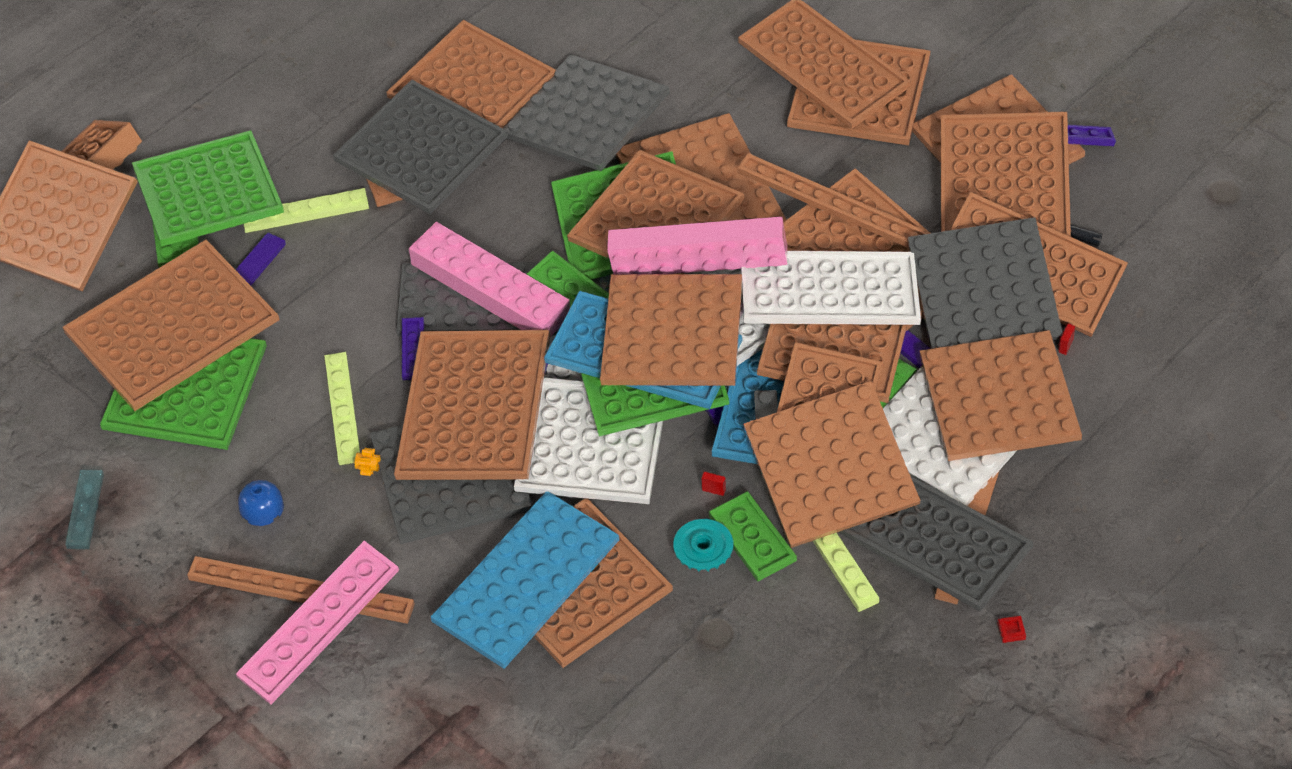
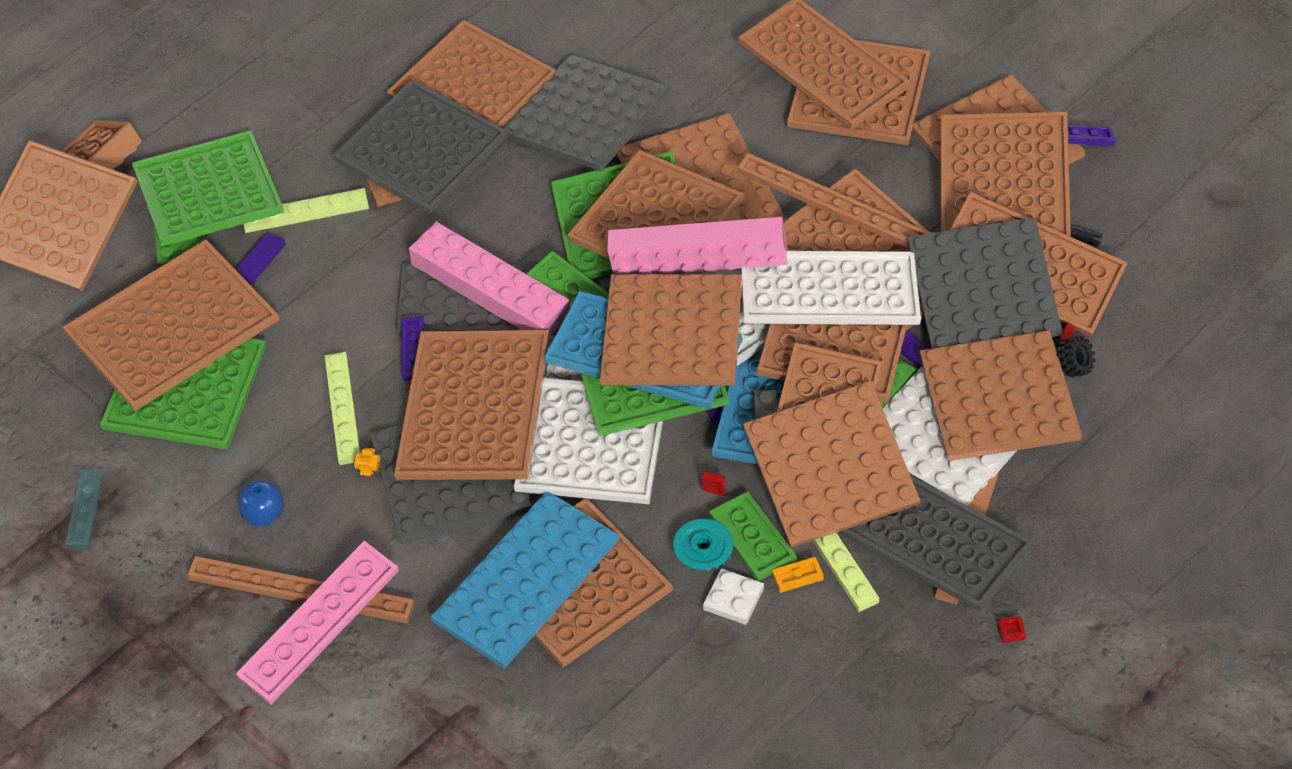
none -> white plate [703,569,764,625]
none -> light orange plate [772,557,824,593]
none -> black tyre [1056,336,1096,378]

